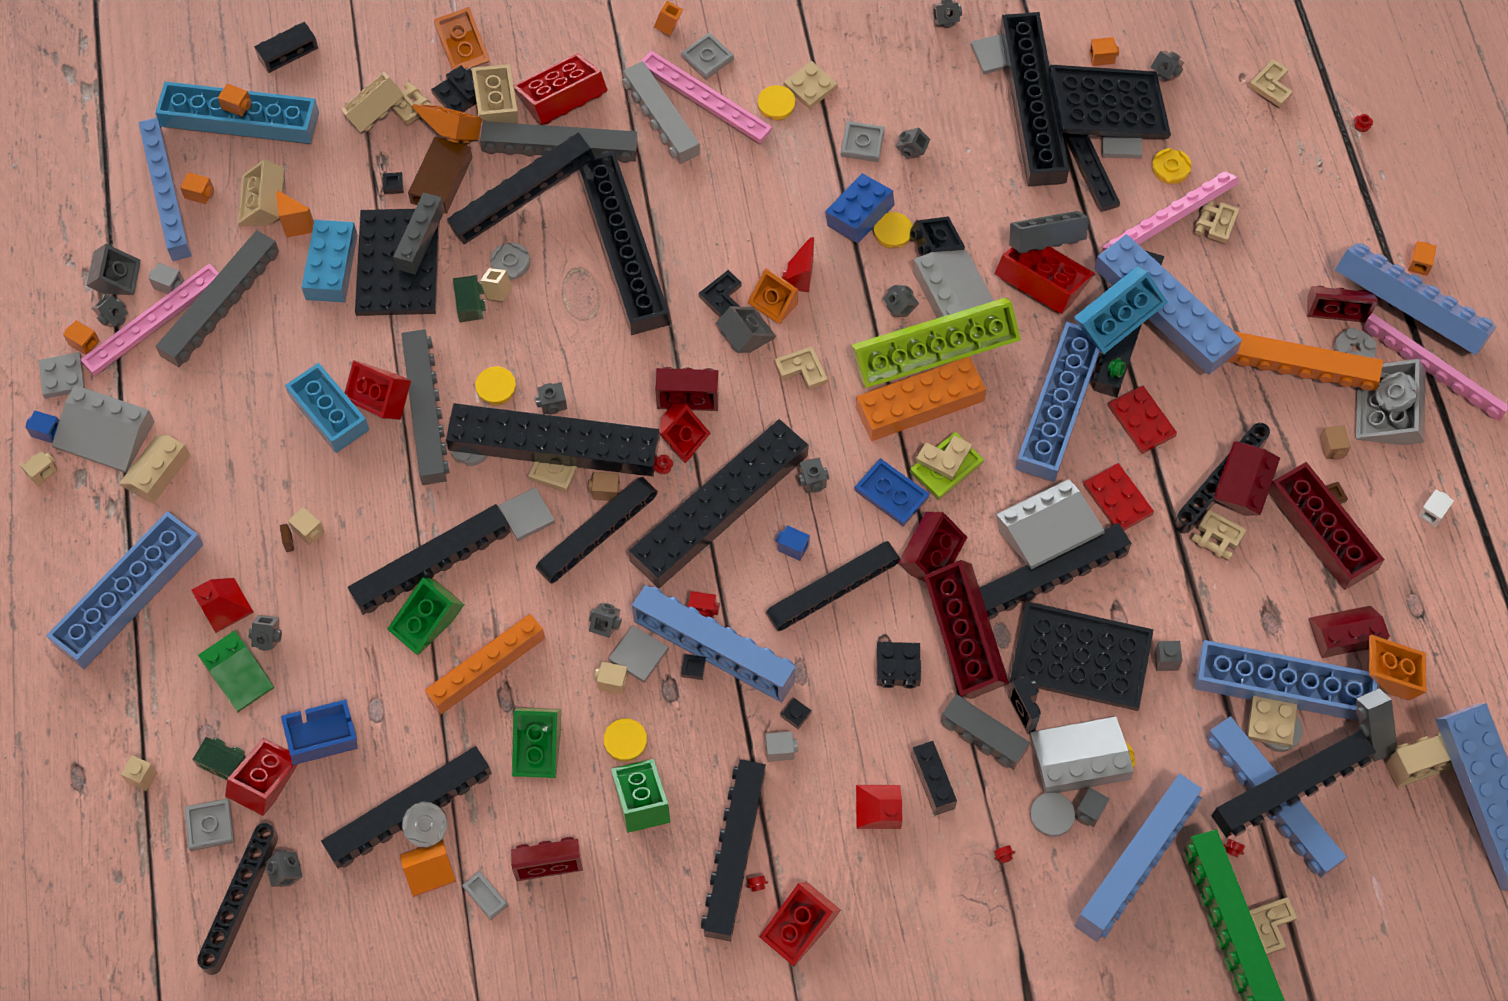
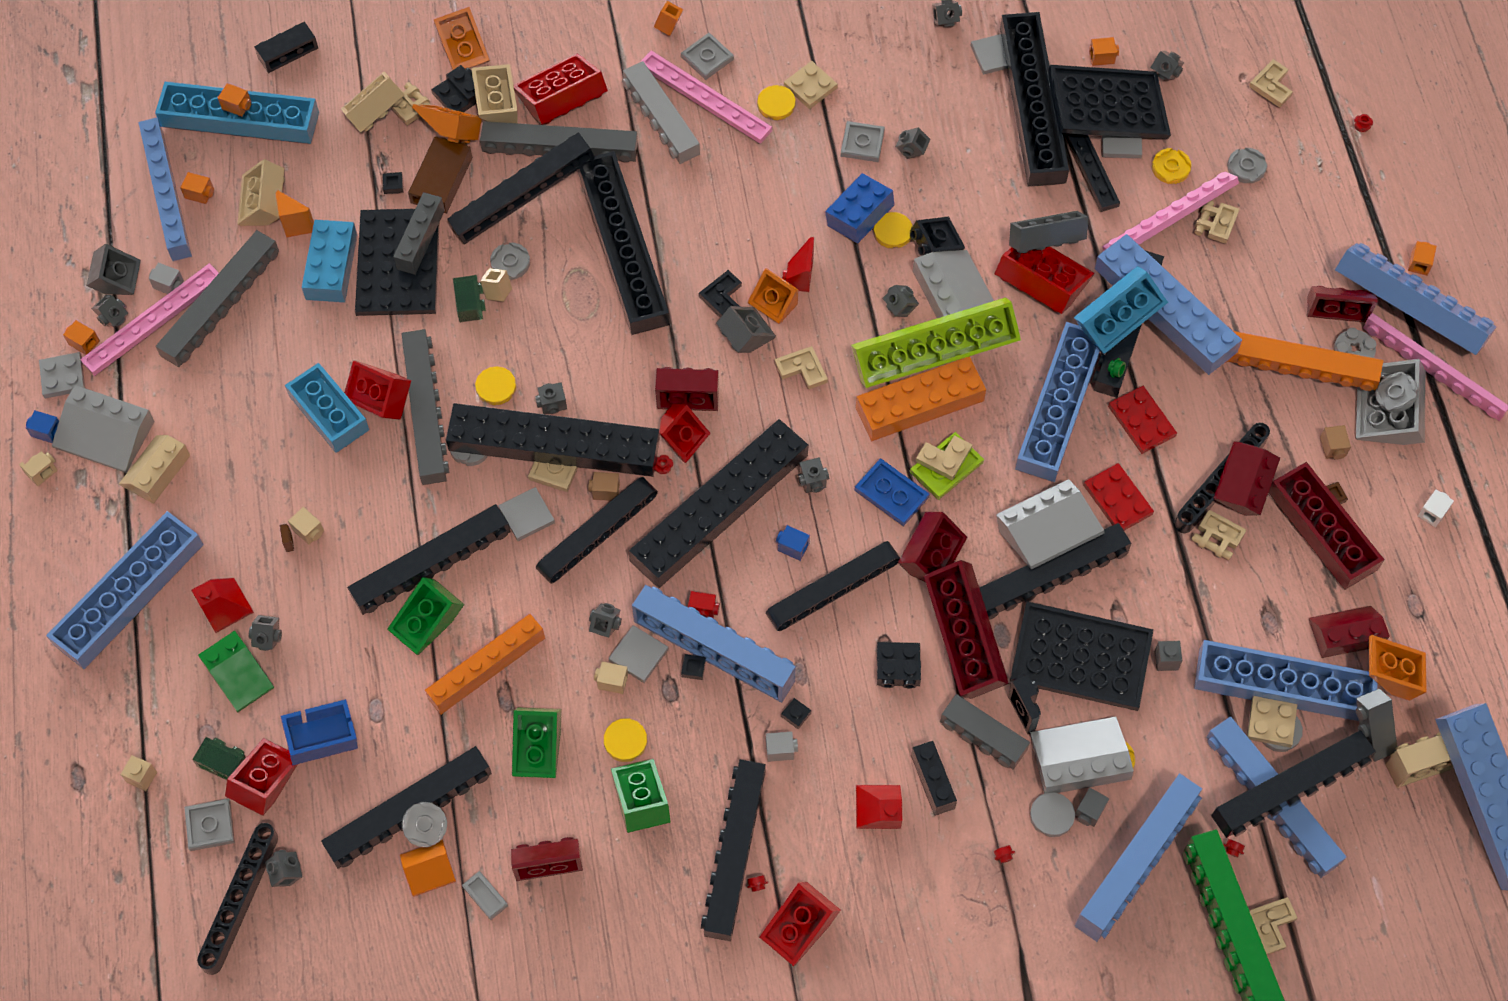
none -> light grey tile [1227,148,1267,183]

